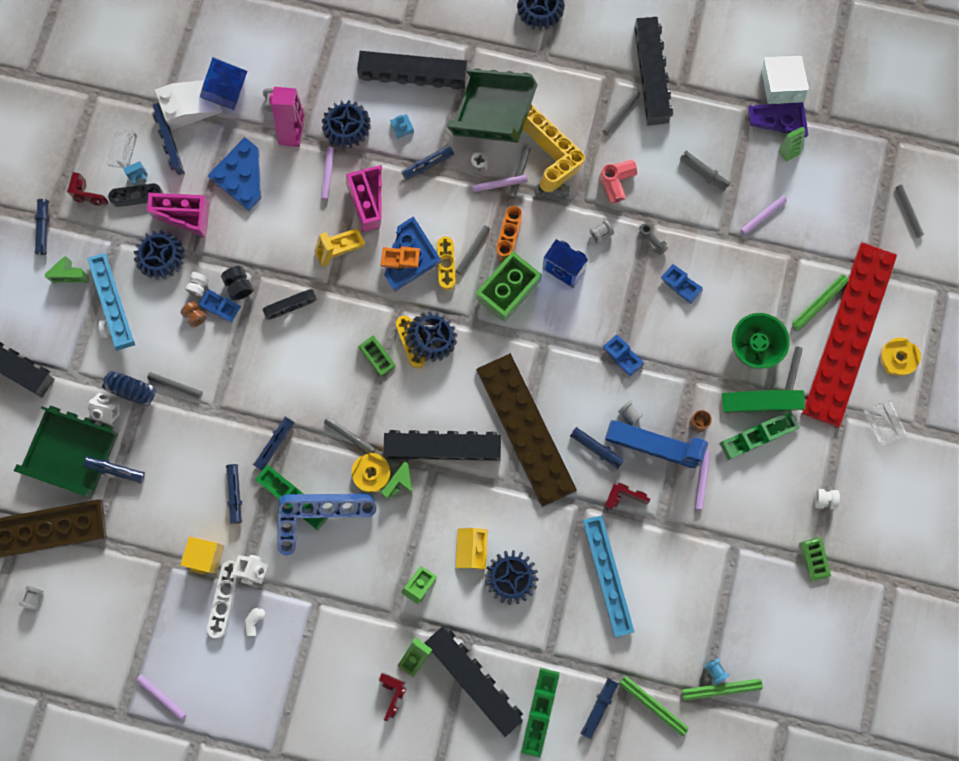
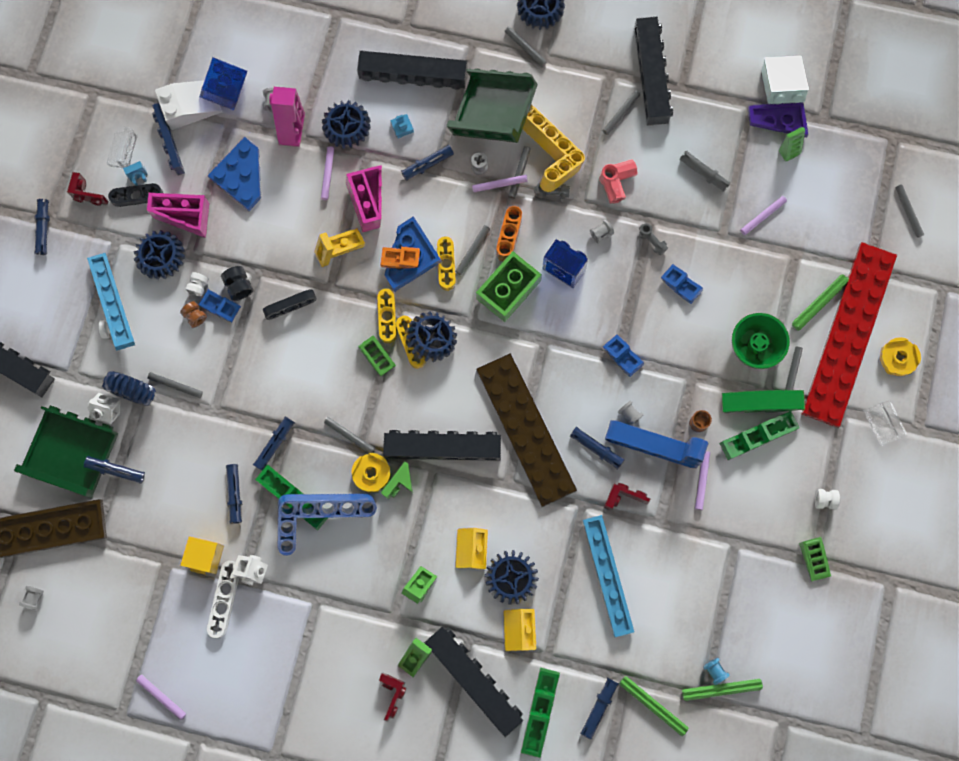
bright green slope [45,256,89,283] -> none
white arm [245,608,265,637] -> none
none -> yellow beam [377,289,397,344]
none -> yellow panel [504,609,536,651]
none -> dark grey bar [505,27,547,67]

